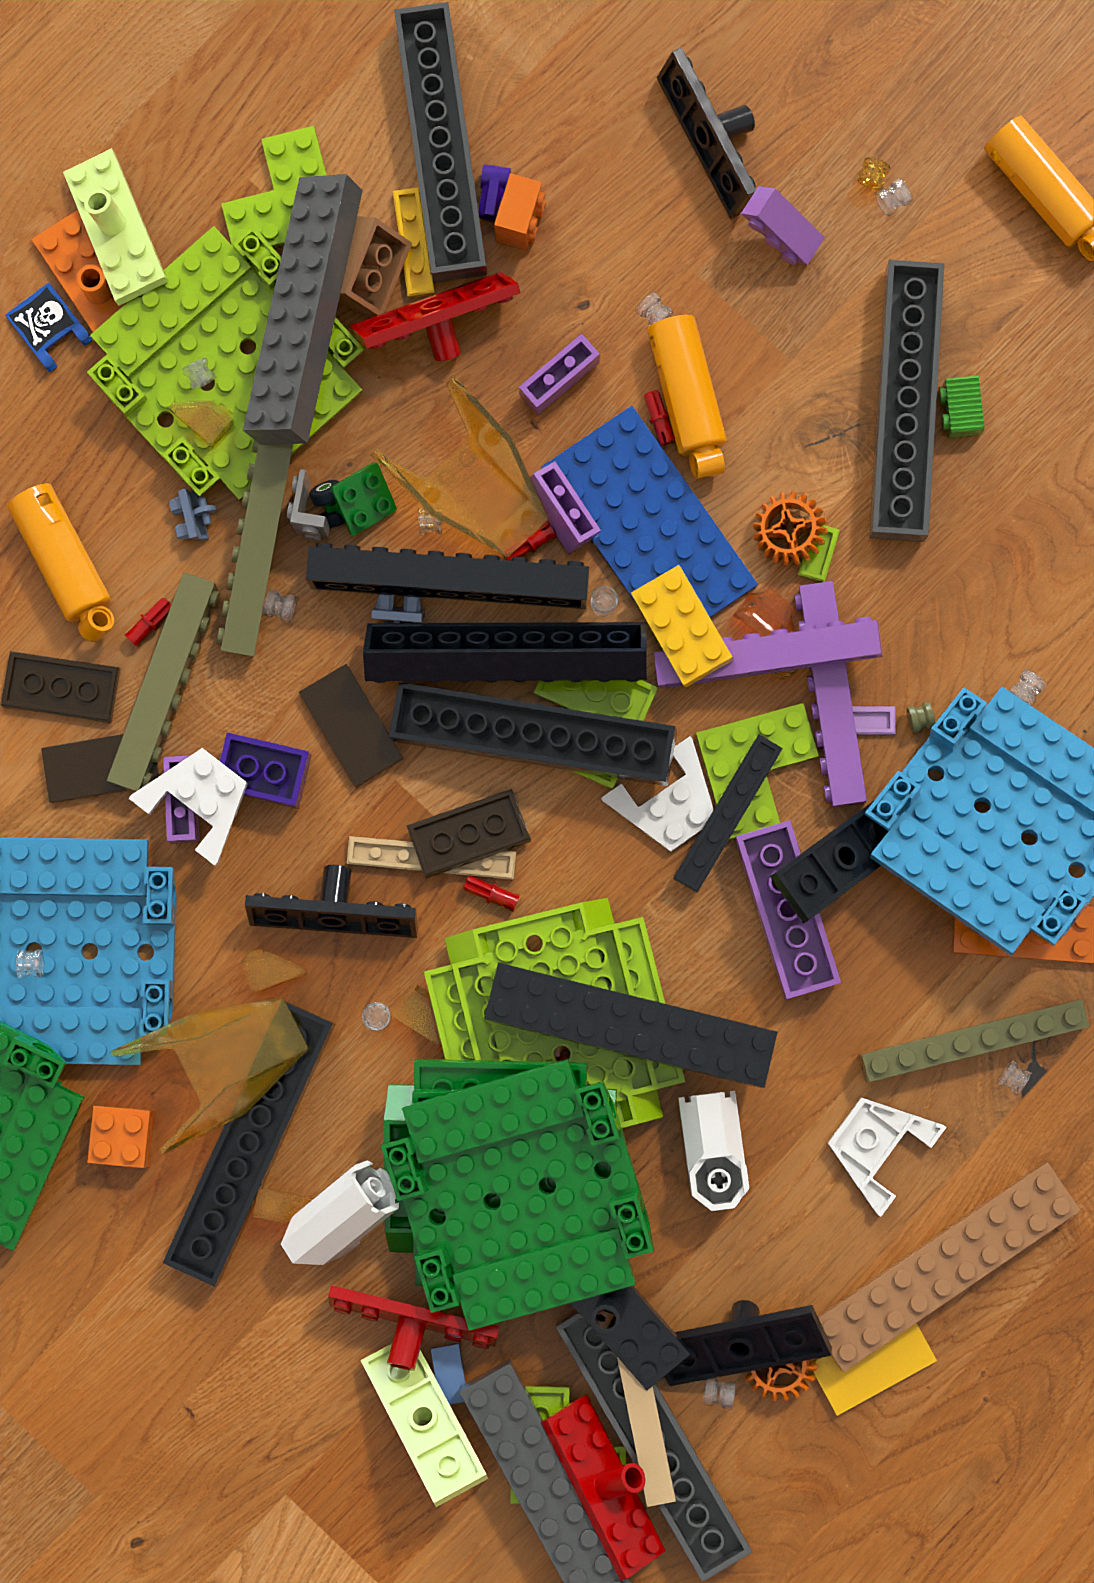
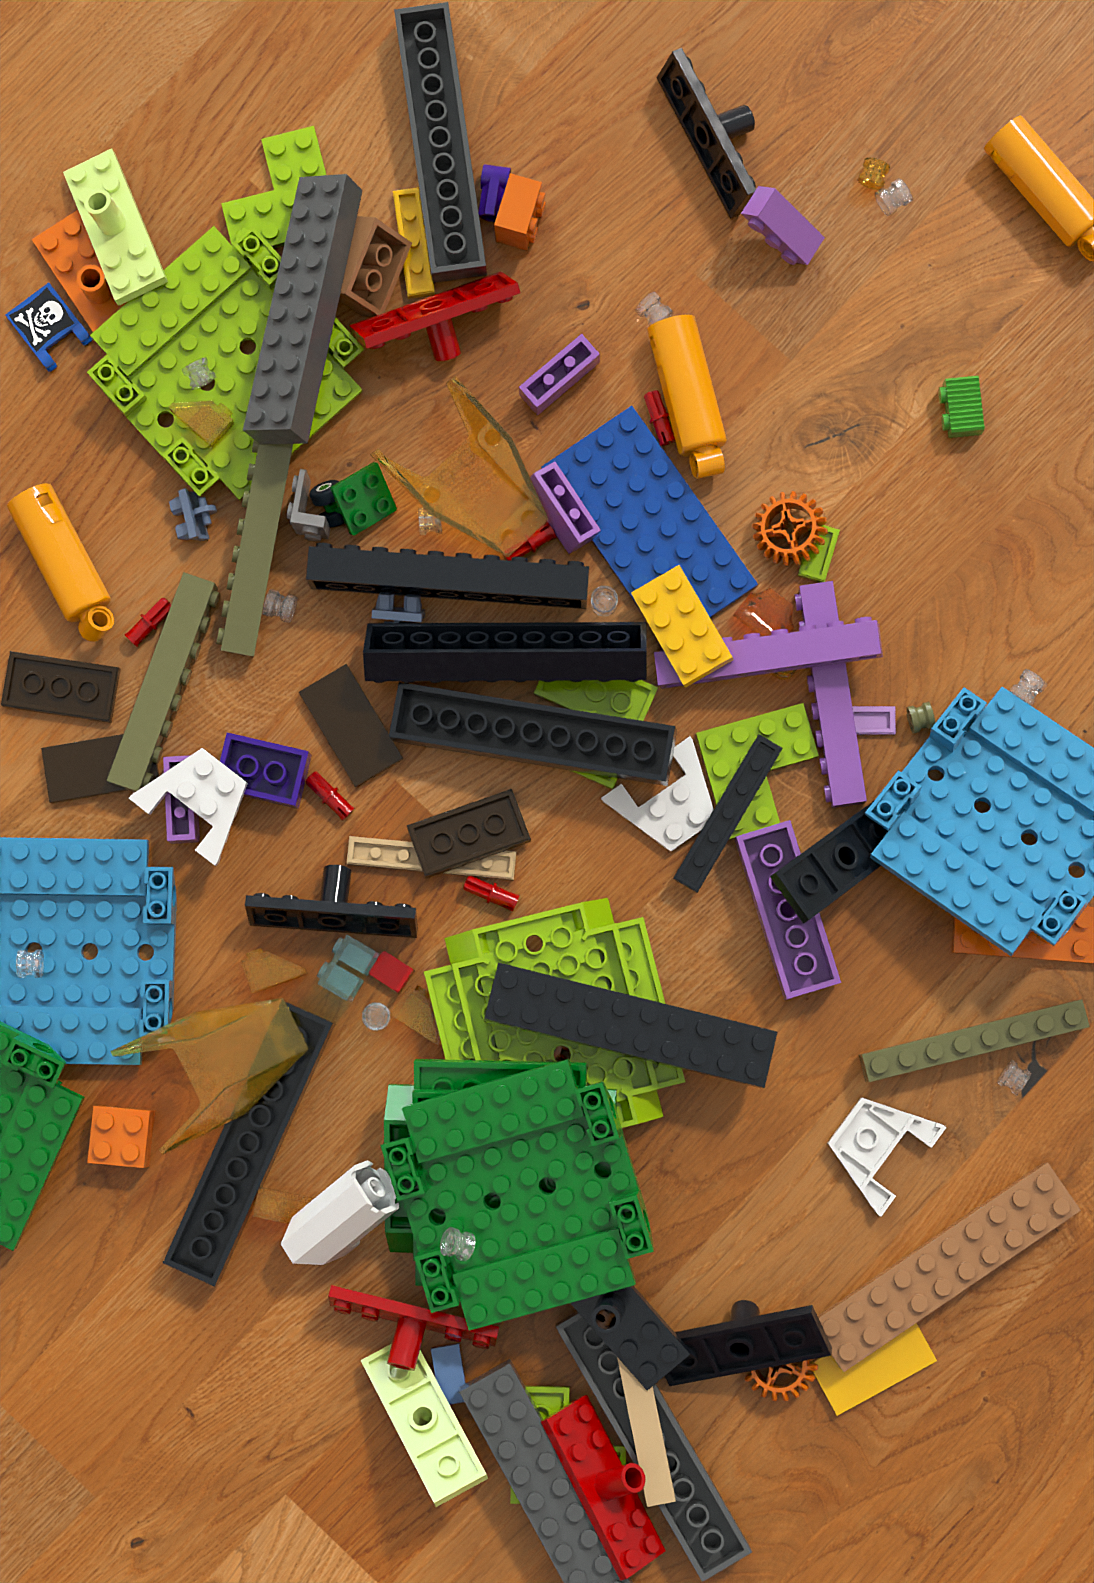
white brick [678,1090,749,1211] -> none
clear wheel [703,1378,736,1410] -> none
dark grey brick [869,260,945,542] -> none
none -> red axle [305,771,355,821]
none -> clear light blue piece [317,935,380,1003]
none -> red bracket [369,951,415,994]
none -> clear wheel [440,1227,475,1262]

